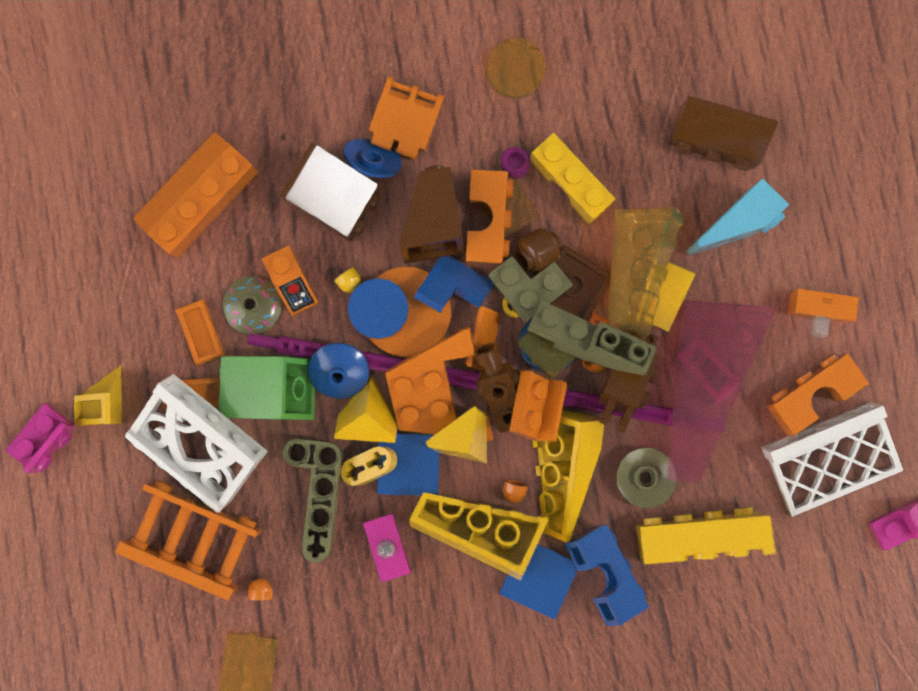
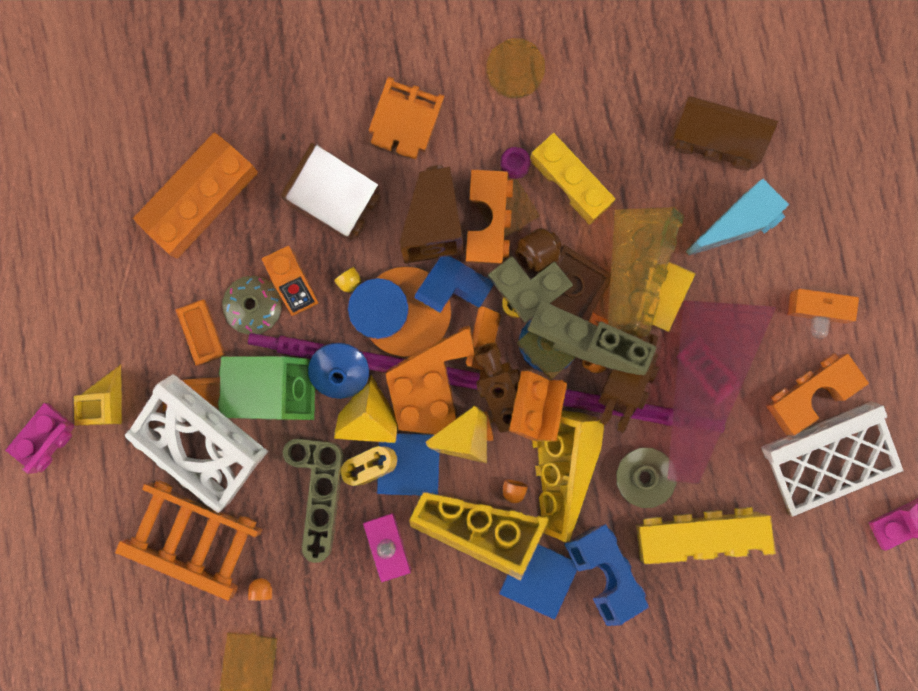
blue dish [343,139,402,178] -> none

